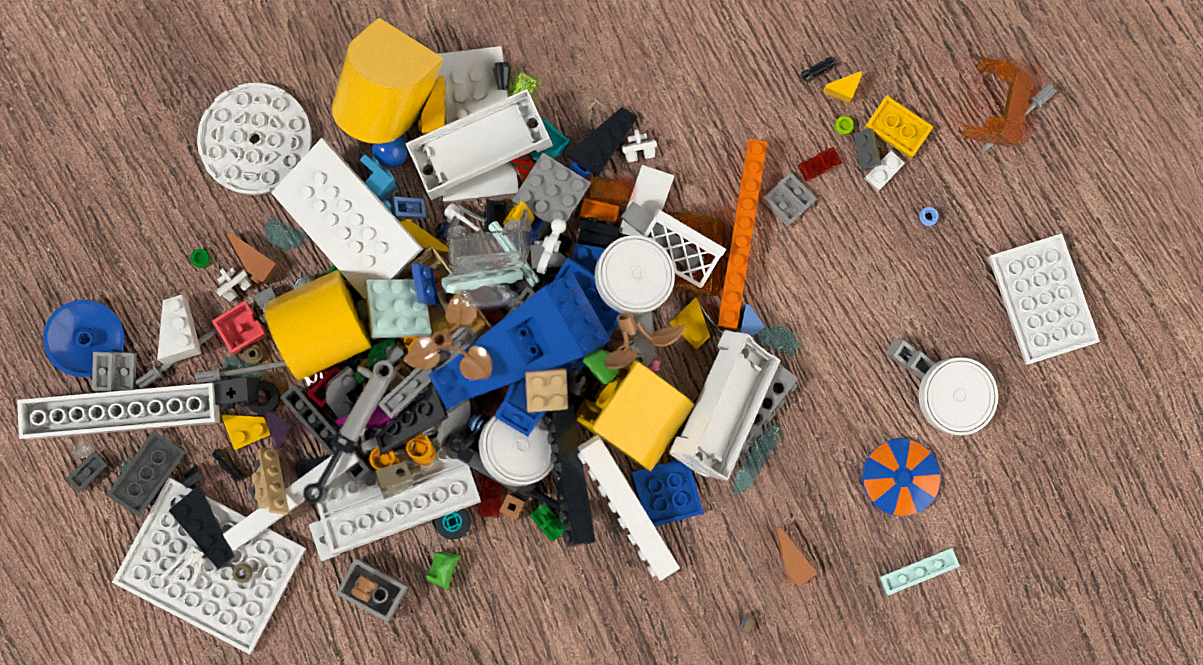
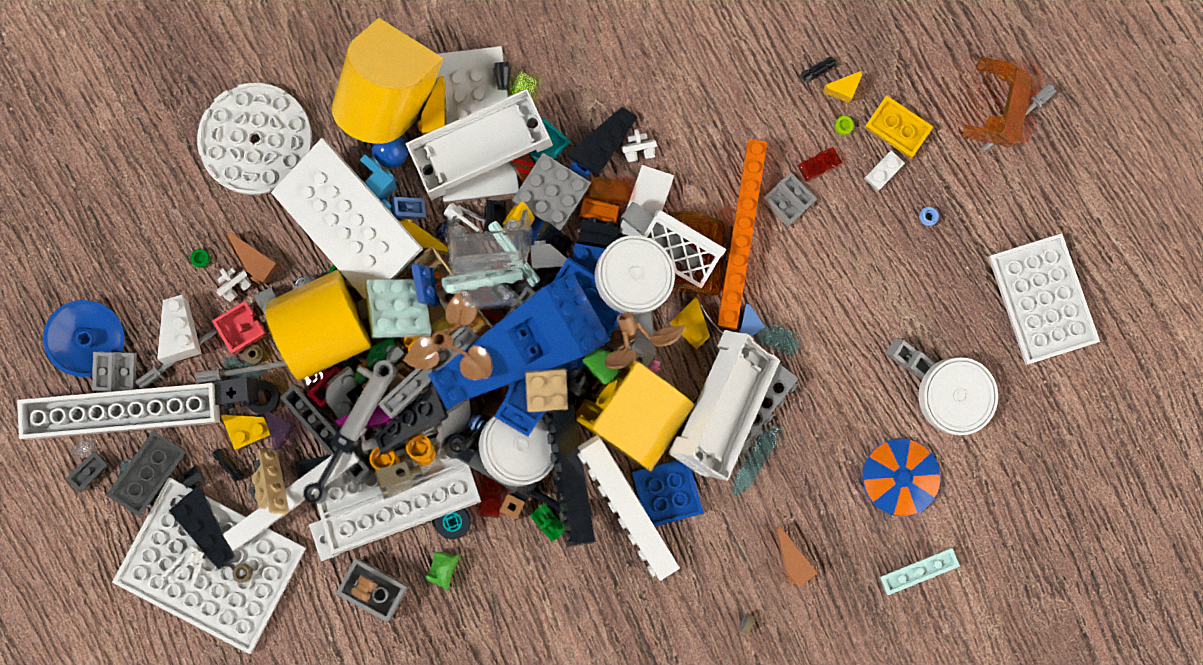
clear light blue piece [264,218,305,251] -> none
white piece [537,218,566,274] -> none
dark grey plate [853,128,881,171] -> none

